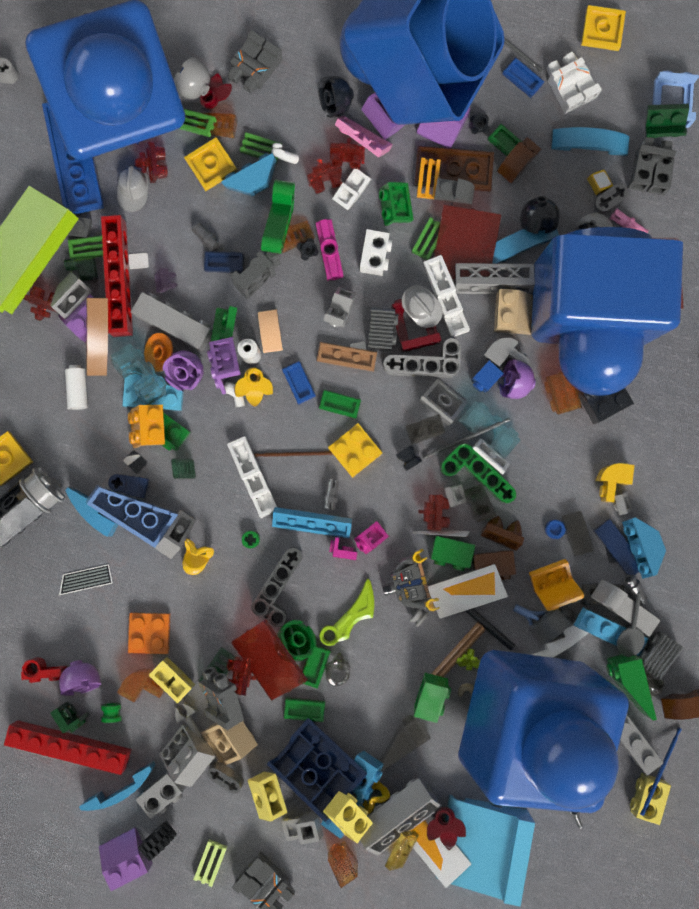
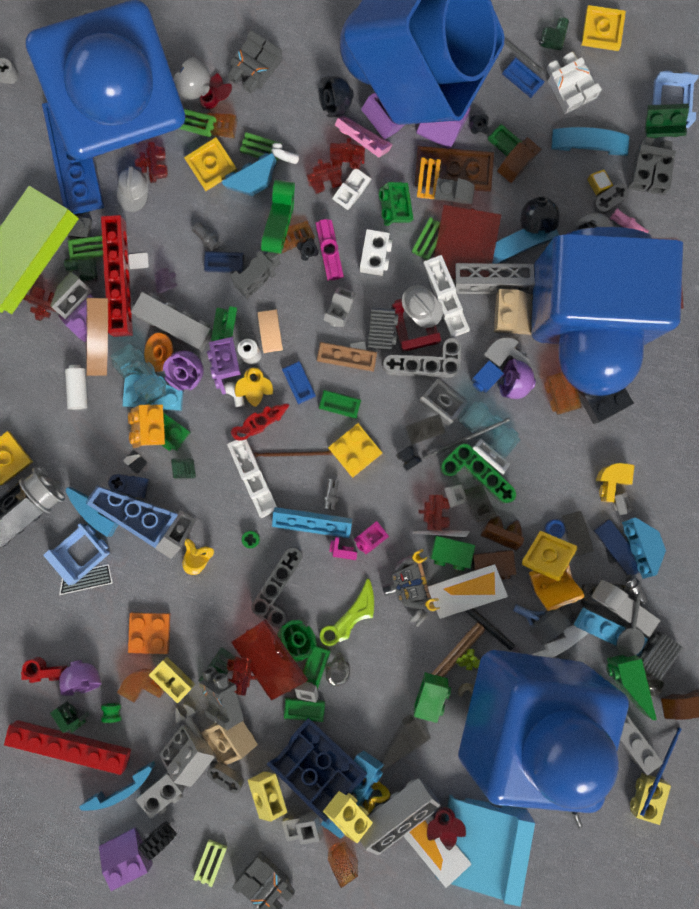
clear yellow plate [385,830,419,871] -> none
none -> light blue window [43,523,110,585]
none -> red animal [231,403,289,441]
none -> light grey plate [295,682,319,703]
none -> yellow plate [522,531,577,581]
none -> clear green piece [538,17,569,50]

